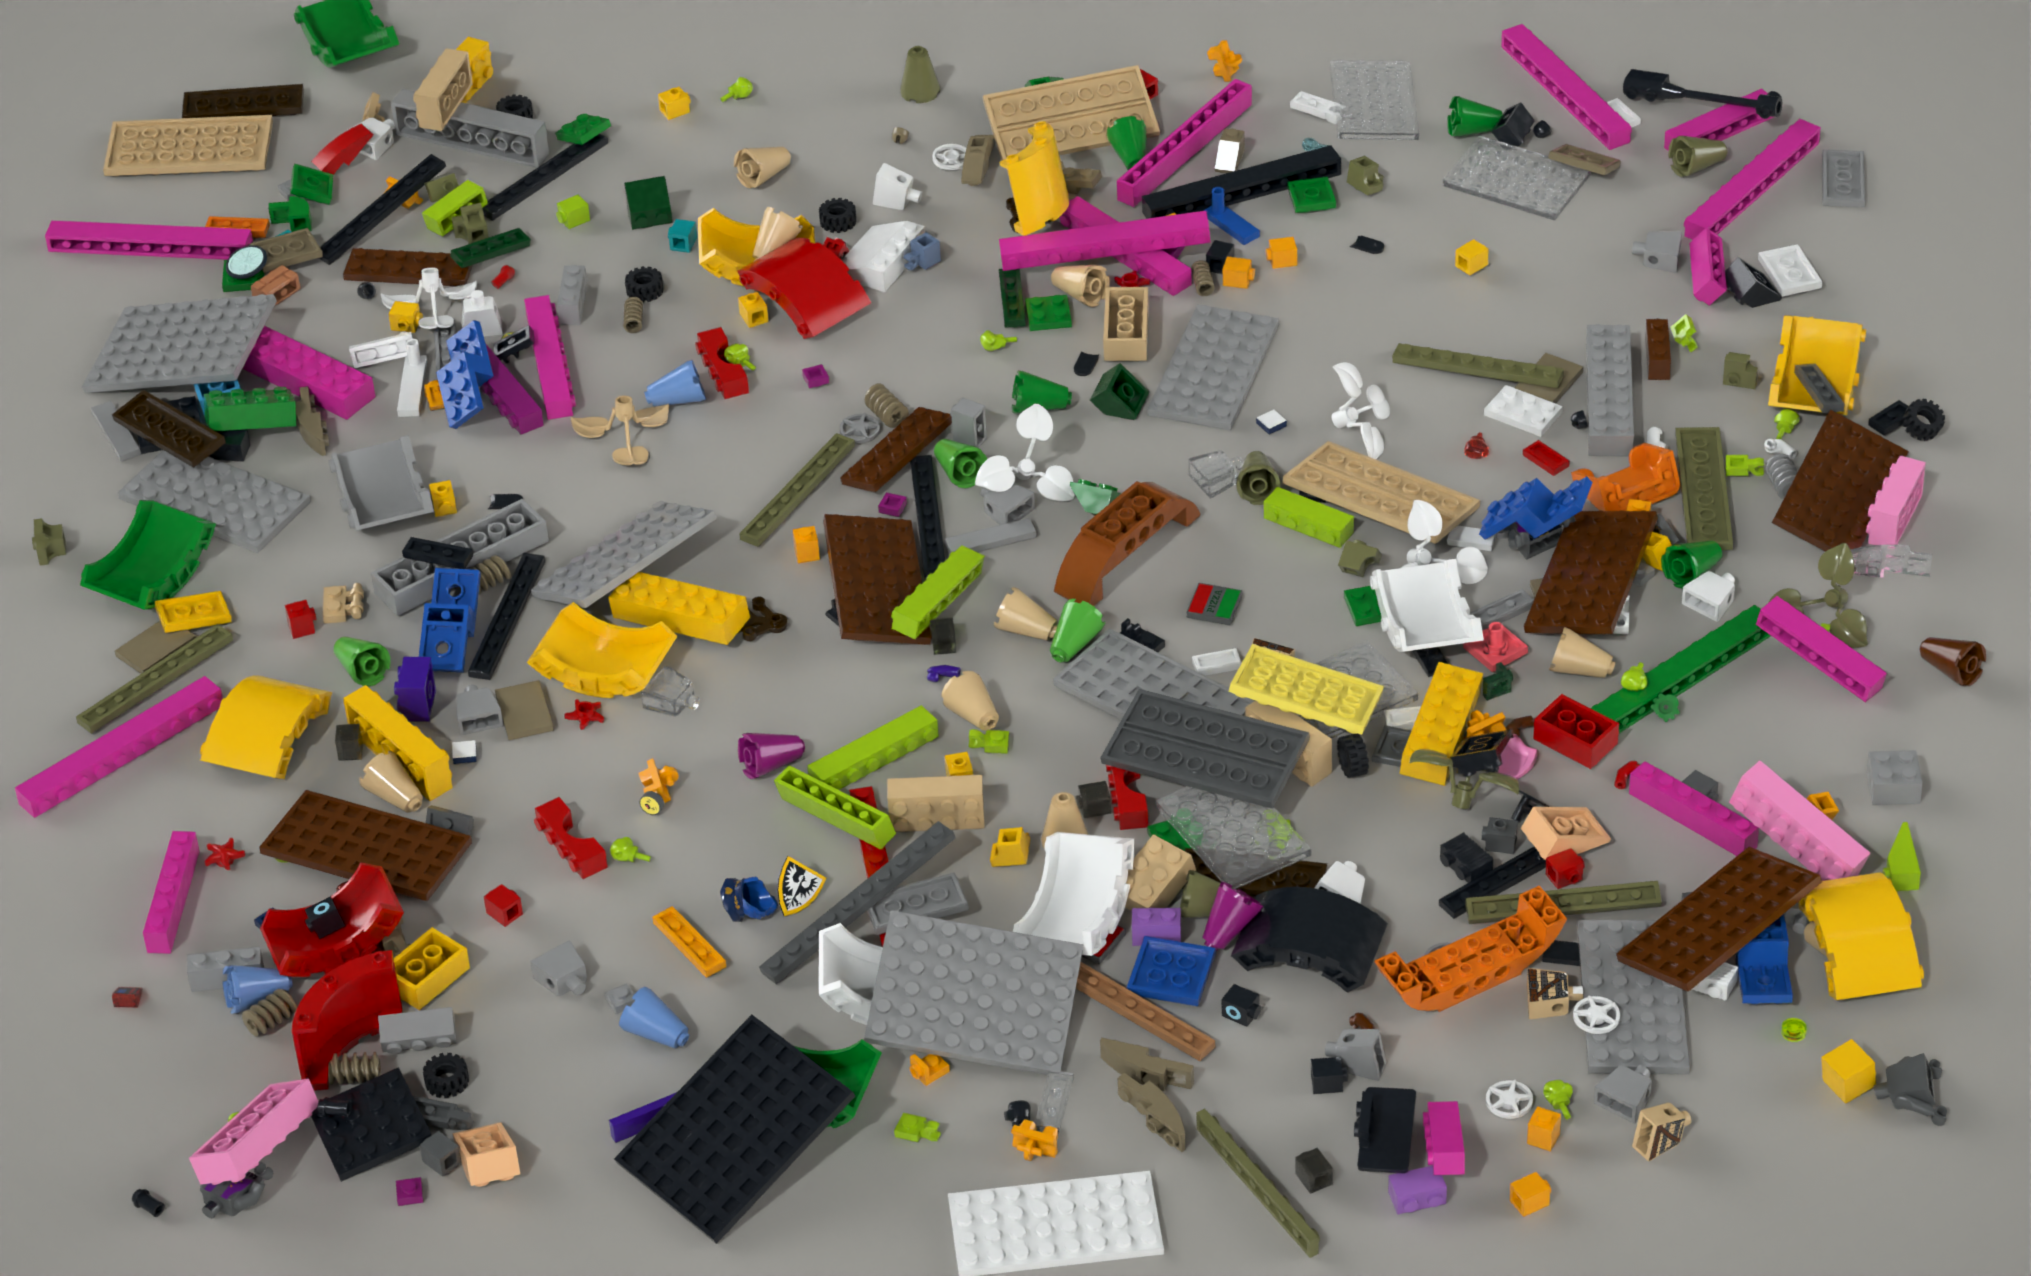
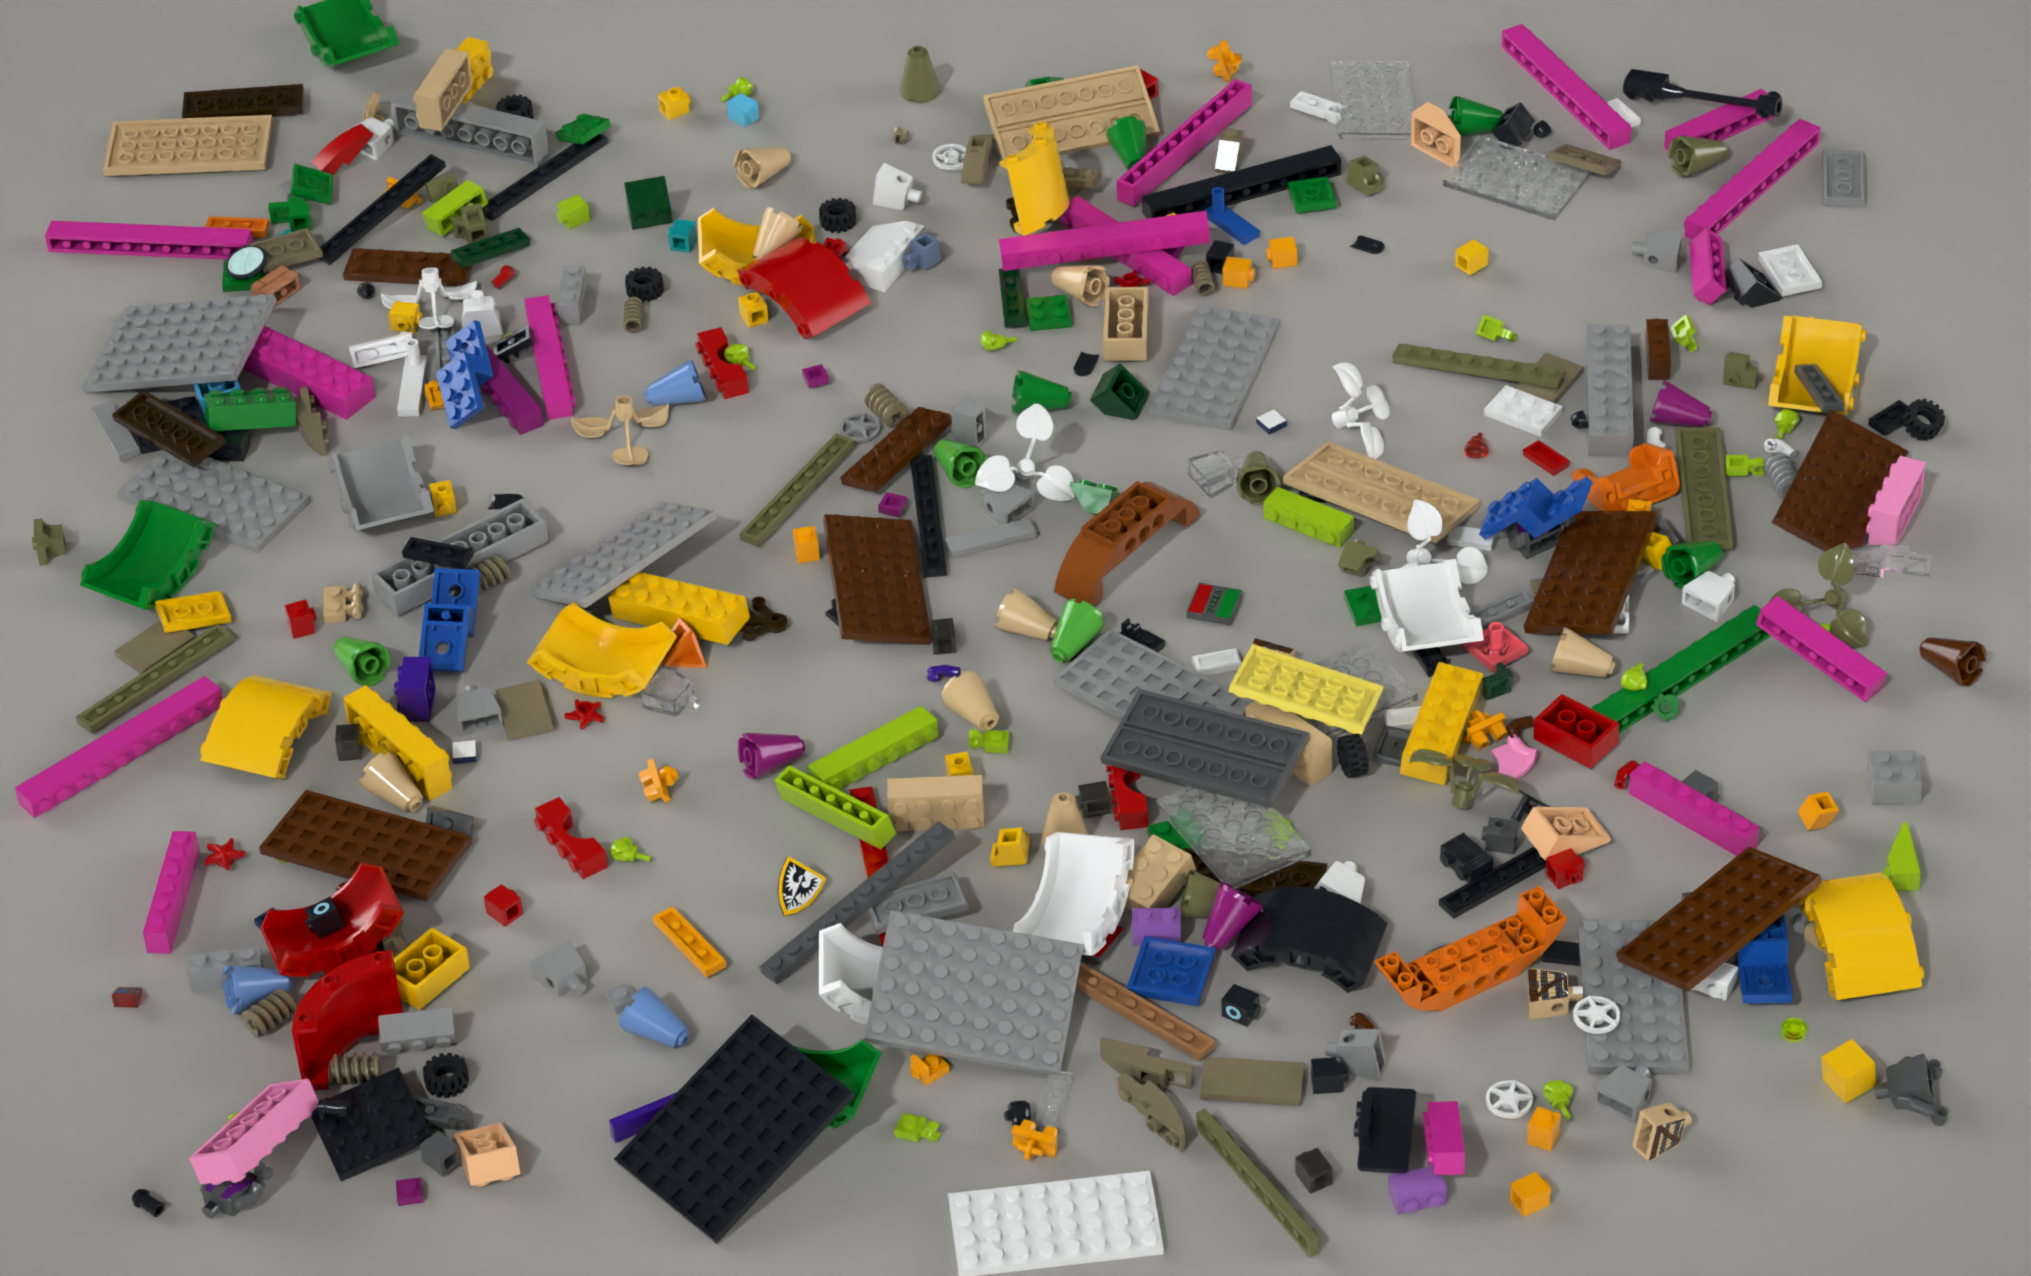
black tile [468,553,545,680] -> none
tile [639,791,664,815] -> none
piece [720,876,778,922] -> none
lime brick [891,545,985,639] -> none
clear light blue arm [1302,138,1329,151] -> none
black slope [1450,729,1512,777] -> none
olive plate [1465,880,1662,924] -> none
bright pink brick [1729,761,1870,881] -> none
none -> orange slope [662,618,707,668]
none -> medium azure brick [727,93,759,127]
none -> dark tan tile [1200,1056,1304,1106]
none -> light nougat slope [1411,102,1461,170]
none -> lime plate [1476,314,1517,342]
none -> magenta cone [1650,380,1713,427]

